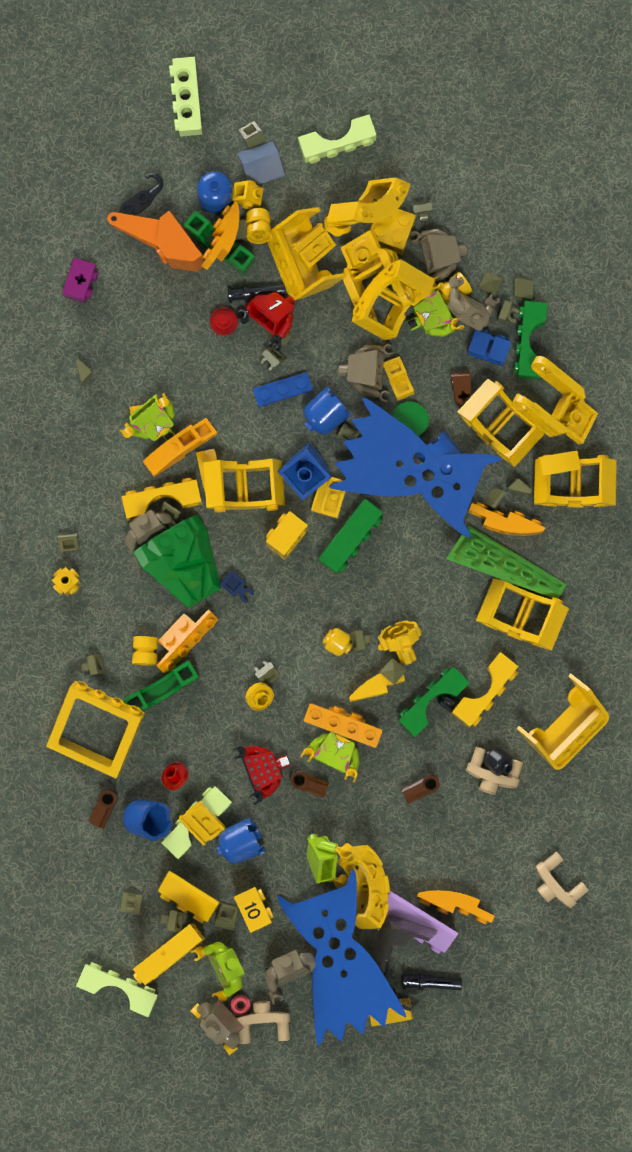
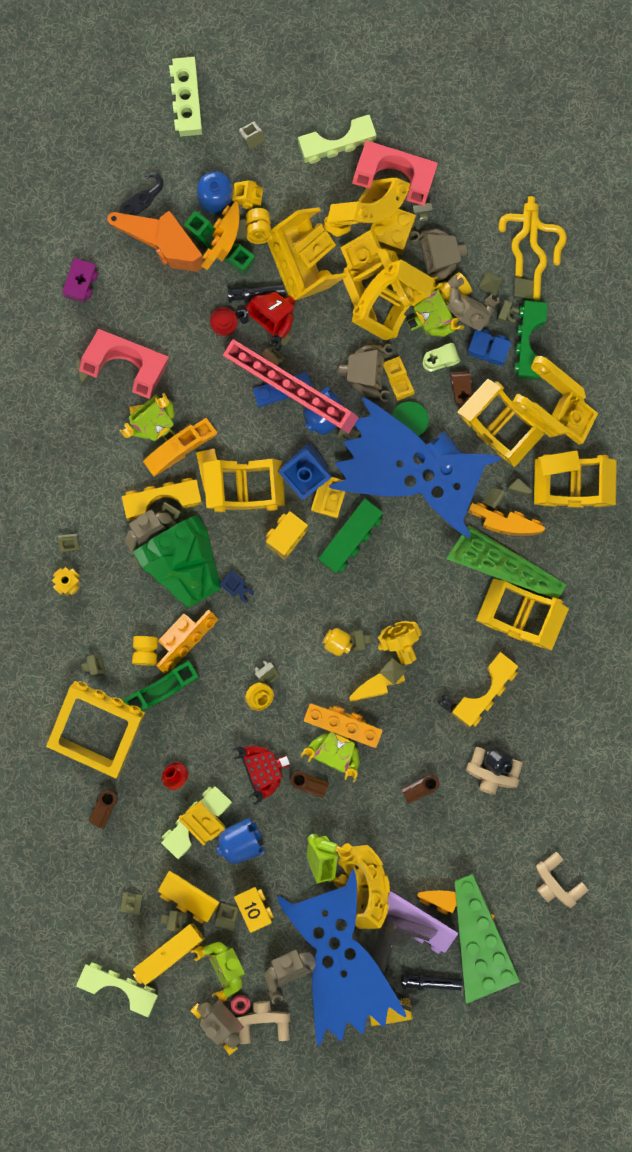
blue cylinder [123,800,172,841] -> none
sand blue slope [237,141,285,185] -> none
green arch [398,667,470,738] -> none
yellow windscreen [517,674,609,770] -> none
none -> coral arch [79,329,169,399]
none -> coral brick [223,339,359,434]
none -> coral arch [352,140,438,206]
none -> yellowish green piece [423,343,461,372]
none -> bright green wing [455,873,520,1004]
none -> yellow plant [498,196,567,302]

